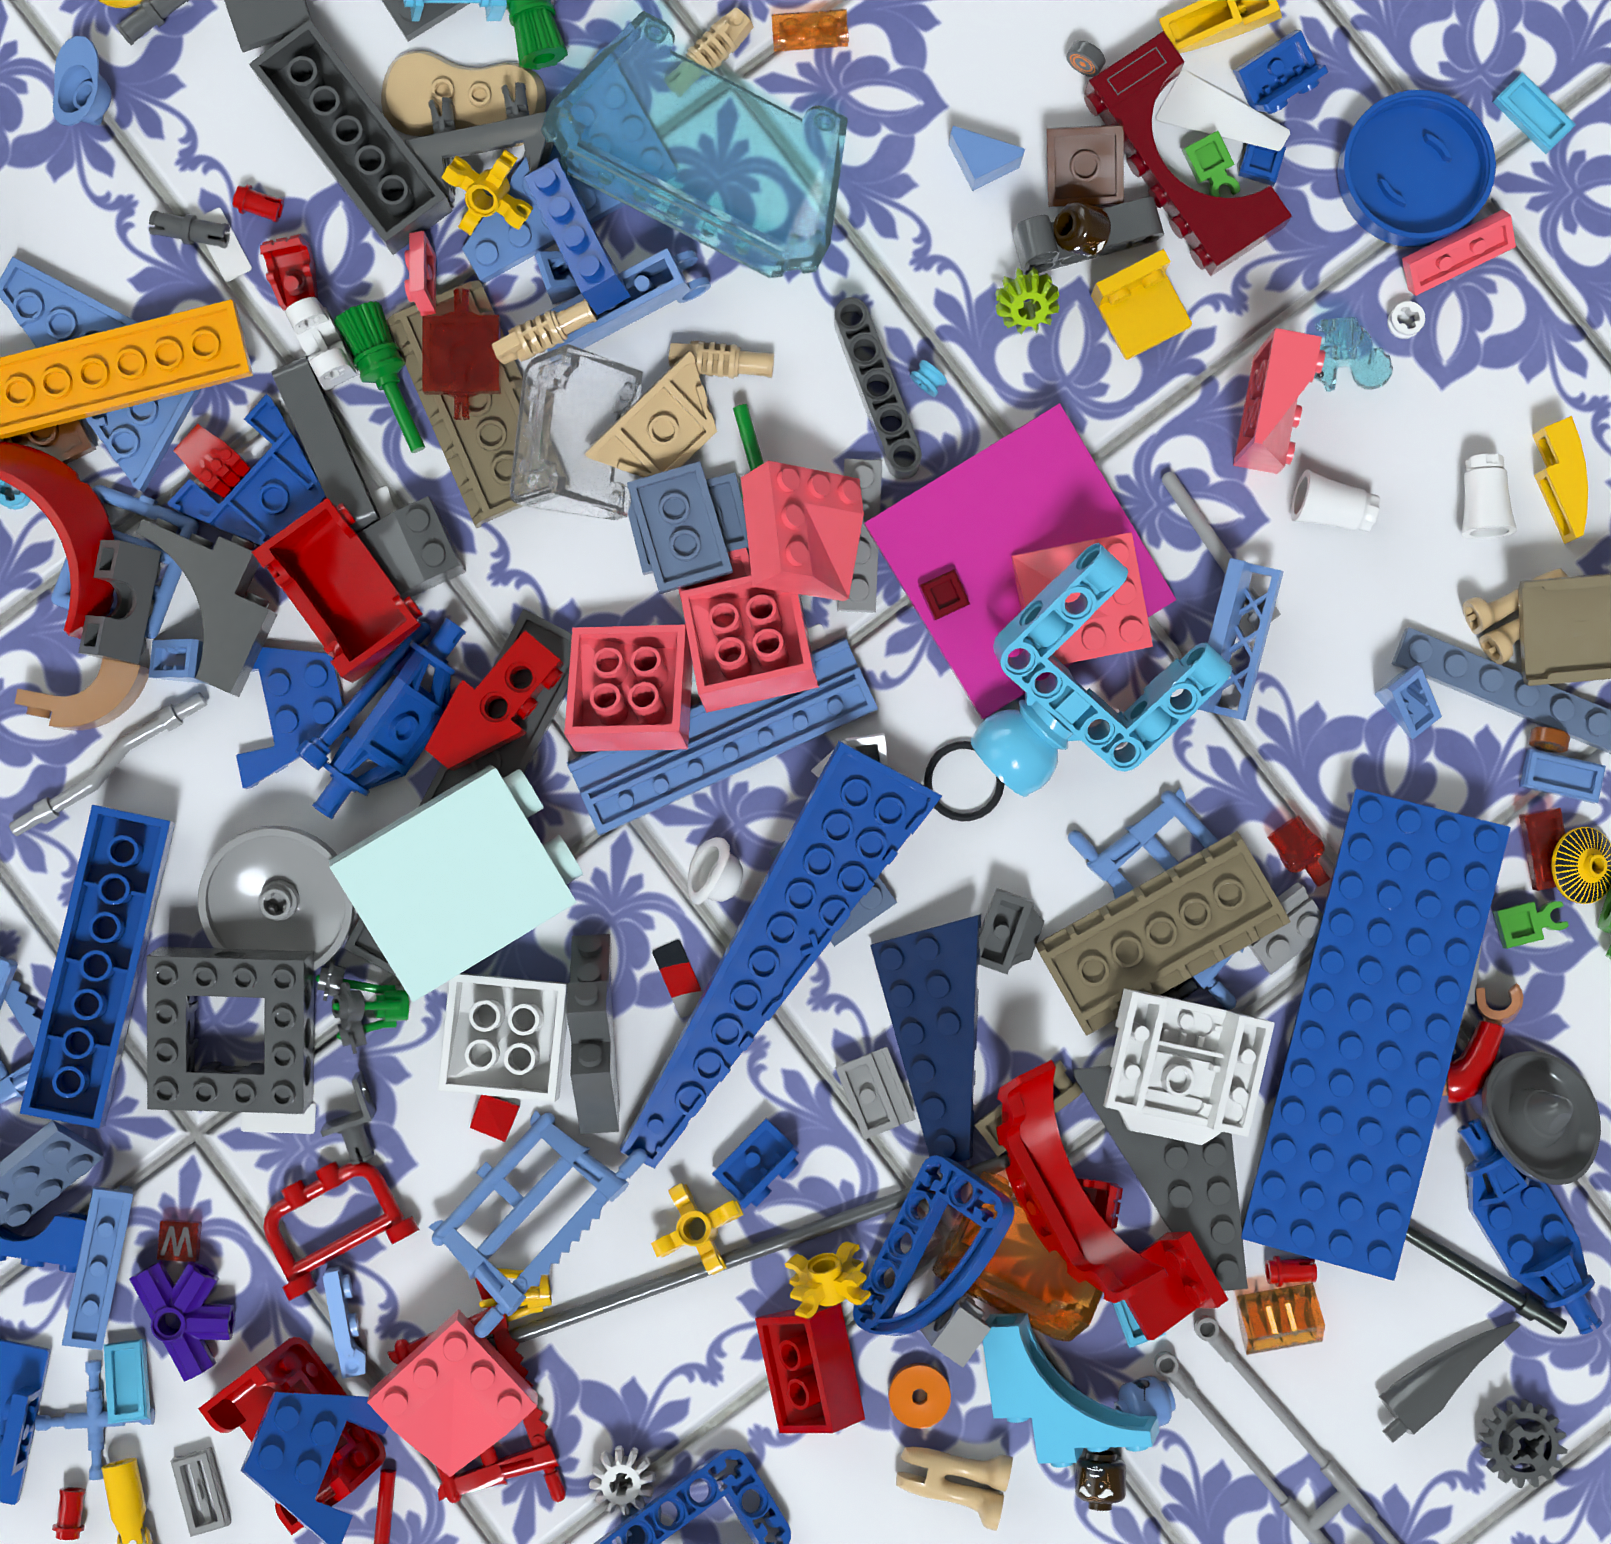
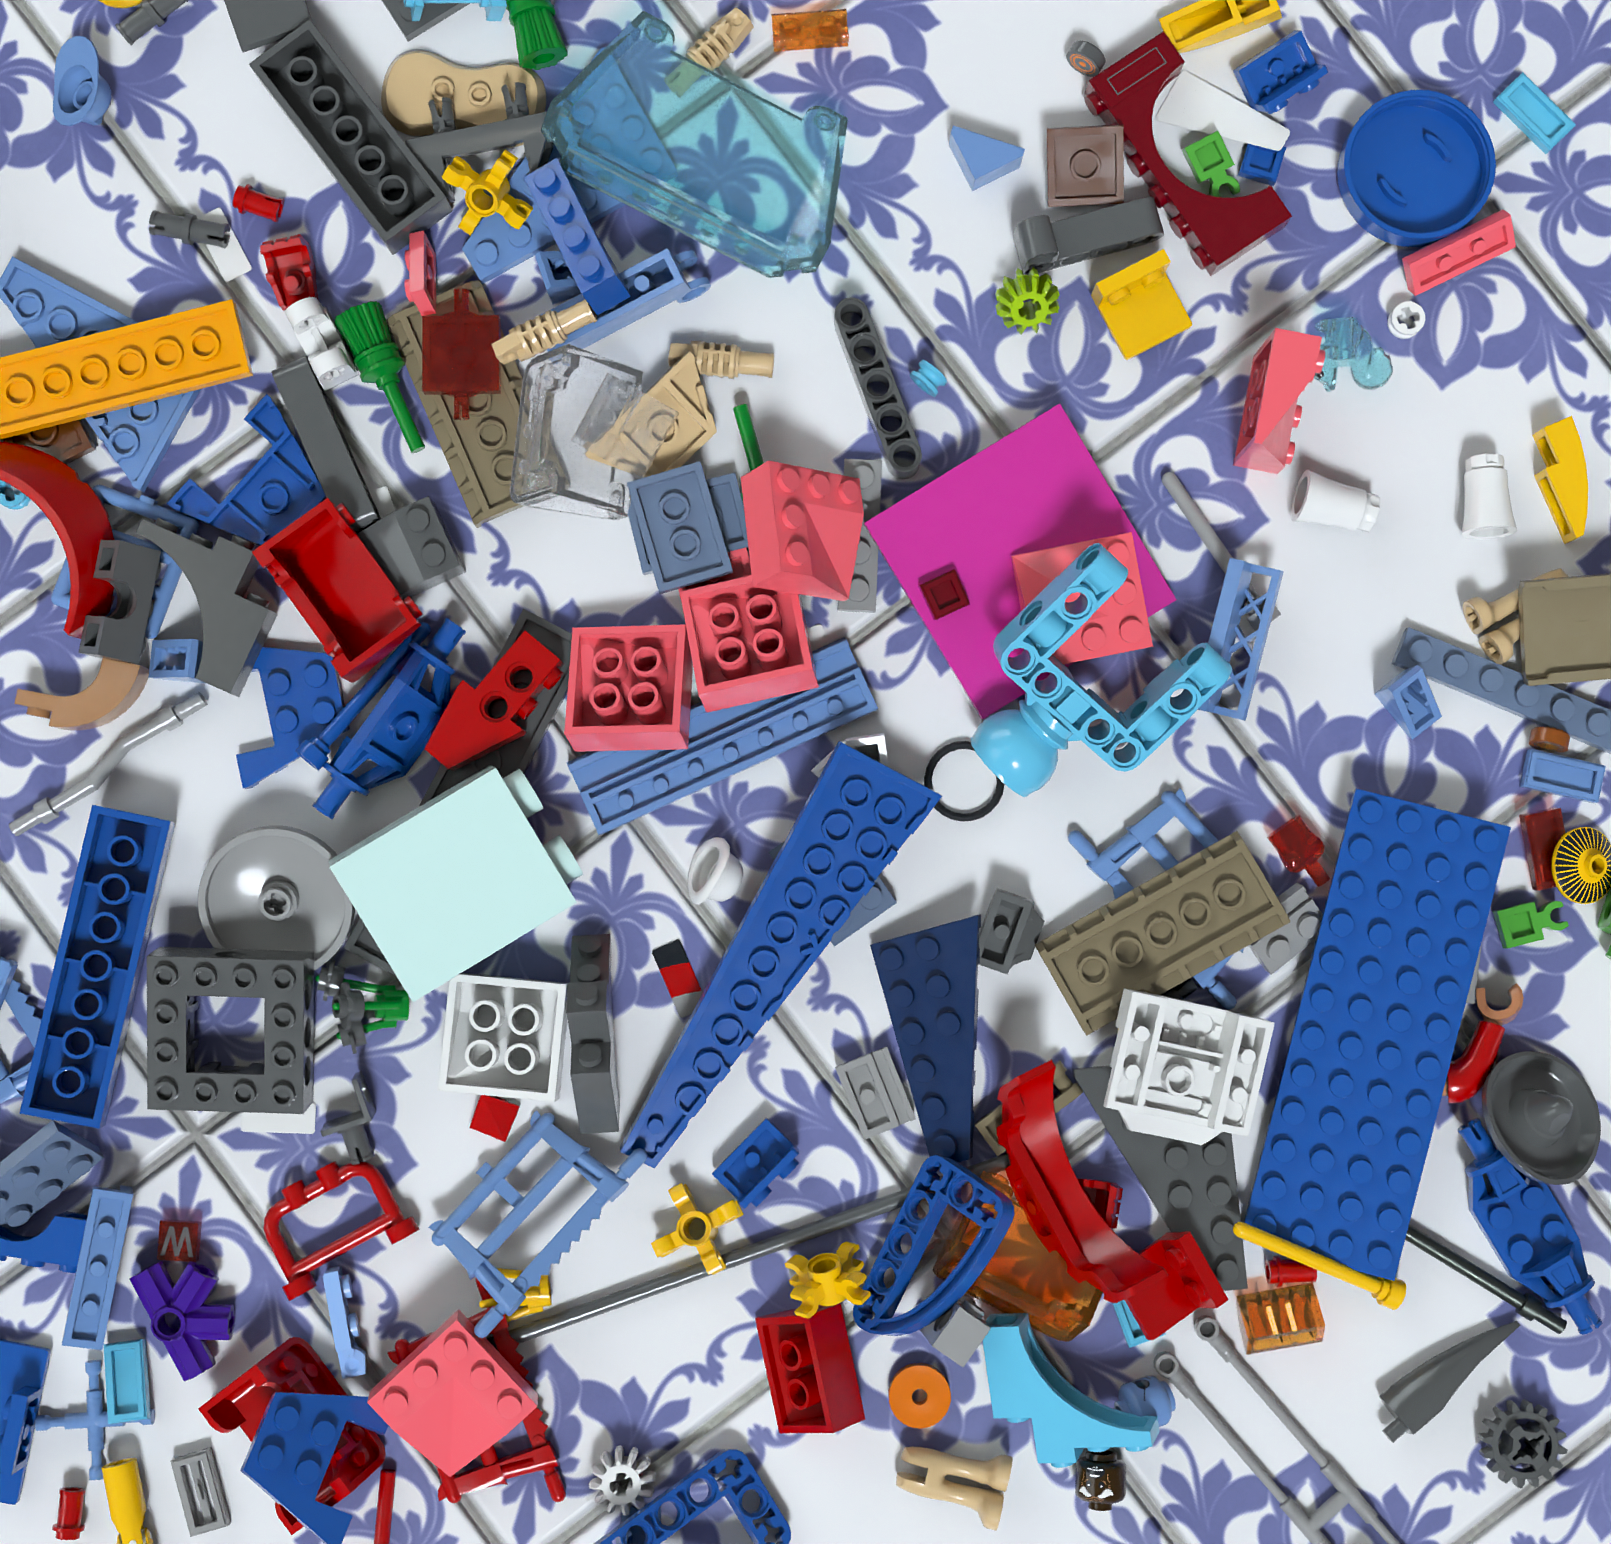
red hand [173,424,252,499] -> none
dark brown head [1053,202,1111,257] -> none
none -> clear slope [571,373,679,479]
none -> yellow piece [1233,1222,1406,1310]

